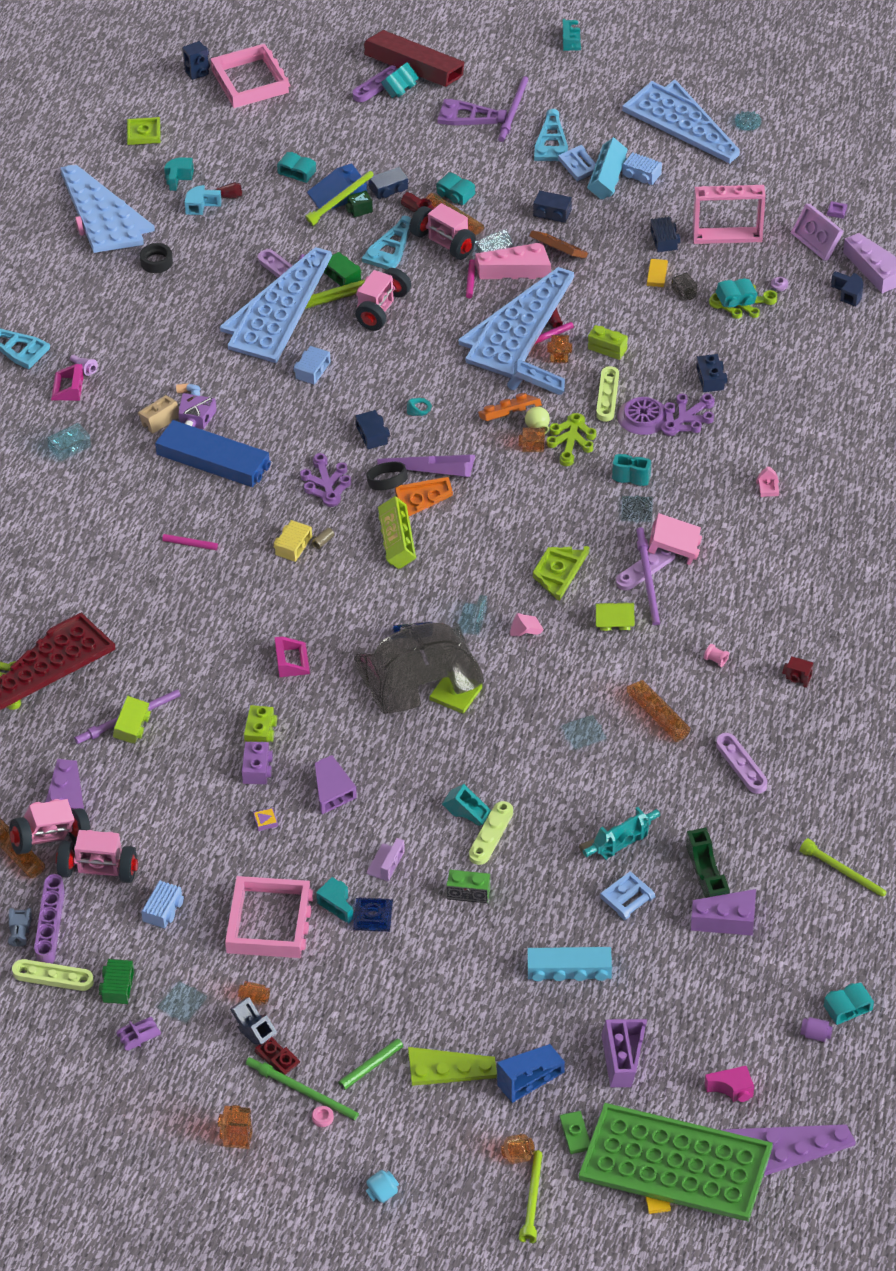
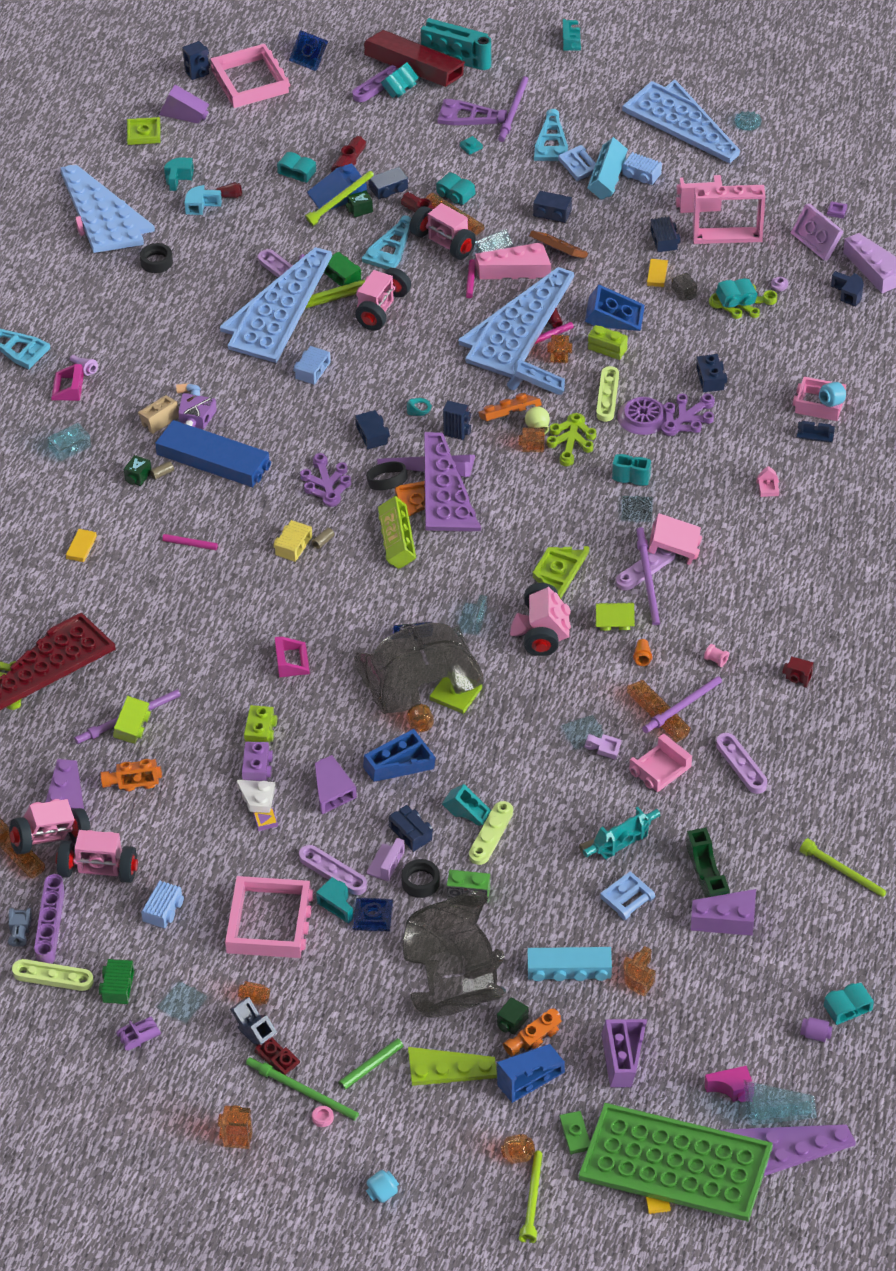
none -> yellow tile [66,529,97,562]
none -> orange brick [101,759,162,791]
none -> dark green brick [123,455,151,486]
none -> dark tan piece [150,461,174,480]
none -> medium lavender slope [159,85,209,124]
none -> white wing [237,780,275,813]
none -> clear blue slope [289,30,328,71]
none -> lavender plate [299,845,367,895]
none -> dark red piece [331,136,366,172]
none -> blue wedge [363,729,436,782]
none -> dark blue brick [388,805,433,852]
none -> black tyre [401,859,440,898]
none -> clear smoke piece [402,890,506,1018]
none -> clear orange head [407,704,434,733]
none -> teal hinge [421,18,492,70]
none -> medium lavender wing [424,432,481,531]
none -> dark blue brick [443,400,471,440]
none -> teal plate [459,136,483,155]
none -> dark green brick [497,997,529,1035]
none -> orange brick [503,1008,562,1057]
none -> brick [524,583,571,656]
none -> lavender plate [584,734,622,760]
none -> blue slope [585,284,645,331]
none -> clear orange brick [623,946,656,997]
none -> bright pink panel [629,734,692,792]
none -> orange cone [633,639,652,666]
none -> medium lavender bar [642,676,722,733]
none -> bright pink panel [676,175,722,213]
none -> clear light blue wedge [744,1079,817,1125]
none -> bright pink window [793,377,846,421]
none -> dark blue hinge [796,420,835,443]
none -> medium azure head [819,382,846,407]

